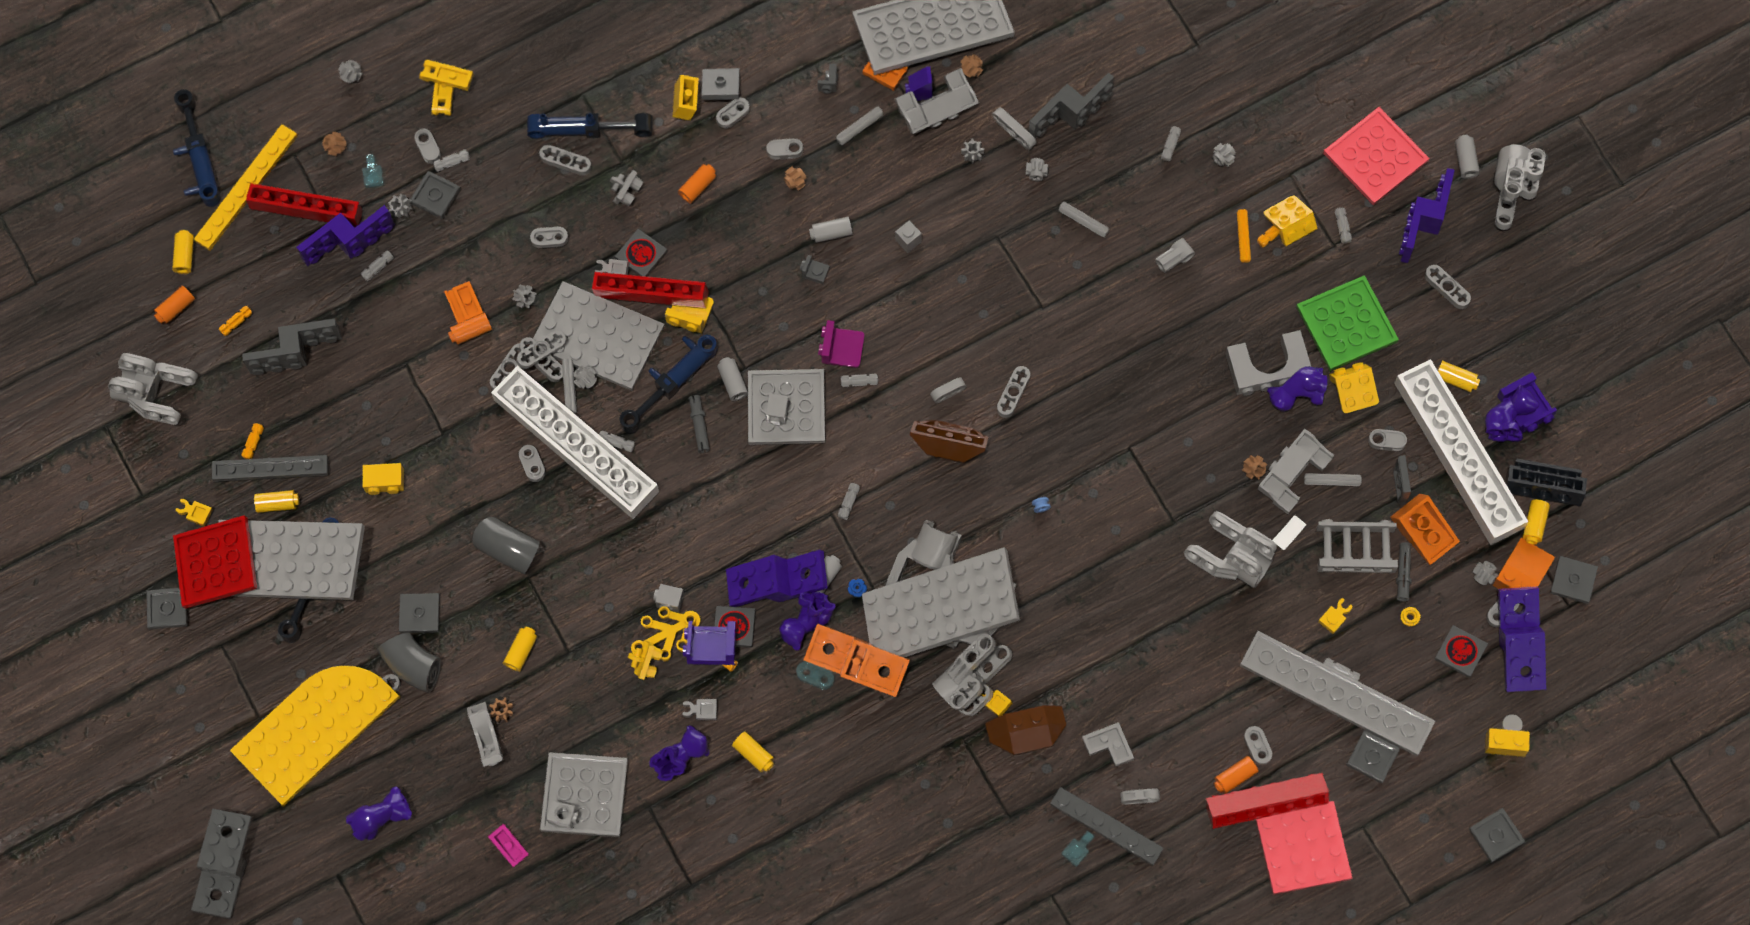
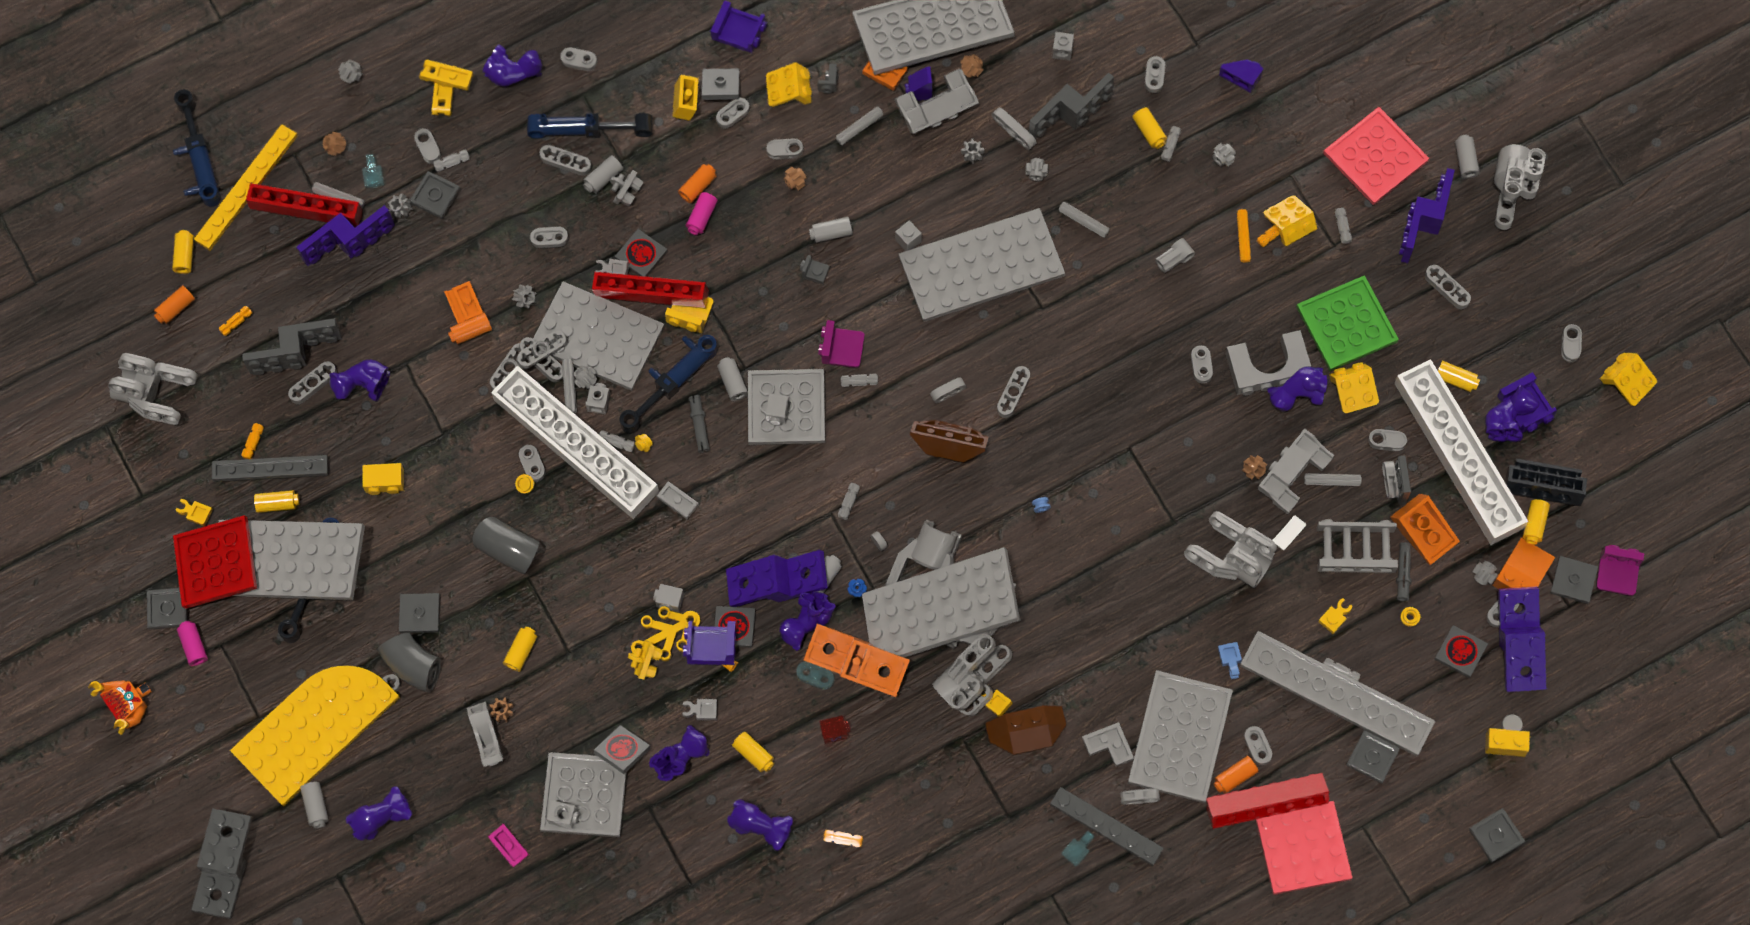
light grey axle [361,251,393,281] -> none
none -> torso [88,681,152,734]
none -> dark pink brick [177,621,208,666]
none -> light grey beam [288,362,337,404]
none -> light grey brick [300,782,329,829]
none -> light grey axle [312,182,365,209]
none -> dark purple animal [330,359,390,401]
none -> dark purple animal [483,45,542,86]
none -> yellow plate [515,474,534,493]
none -> light grey plate [561,48,597,71]
none -> light grey brick [583,155,623,193]
none -> light grey brick [585,383,610,414]
none -> tile [594,725,650,774]
none -> yellow plate [635,434,652,452]
none -> light grey plate [657,481,699,519]
none -> dark pink brick [686,192,718,235]
none -> dark purple panel [711,0,767,53]
none -> dark purple animal [727,799,793,850]
none -> yellow bracket [766,62,812,107]
none -> clear red brick [819,715,850,744]
none -> axle [823,830,863,847]
none -> light grey tile [870,531,887,551]
none -> light grey plate [899,208,1065,322]
none -> light grey brick [1052,32,1074,61]
none -> light grey plate [1128,670,1233,803]
none -> yellow brick [1132,107,1167,149]
none -> light grey plate [1145,56,1165,93]
none -> light grey plate [1191,345,1213,384]
none -> medium blue plate [1218,642,1242,679]
none -> dark purple slope [1219,59,1264,93]
none -> light grey piece [1382,461,1399,499]
none -> light grey piece [1561,324,1582,362]
none -> magenta bracket [1596,545,1644,596]
none -> yellow bracket [1600,353,1657,406]

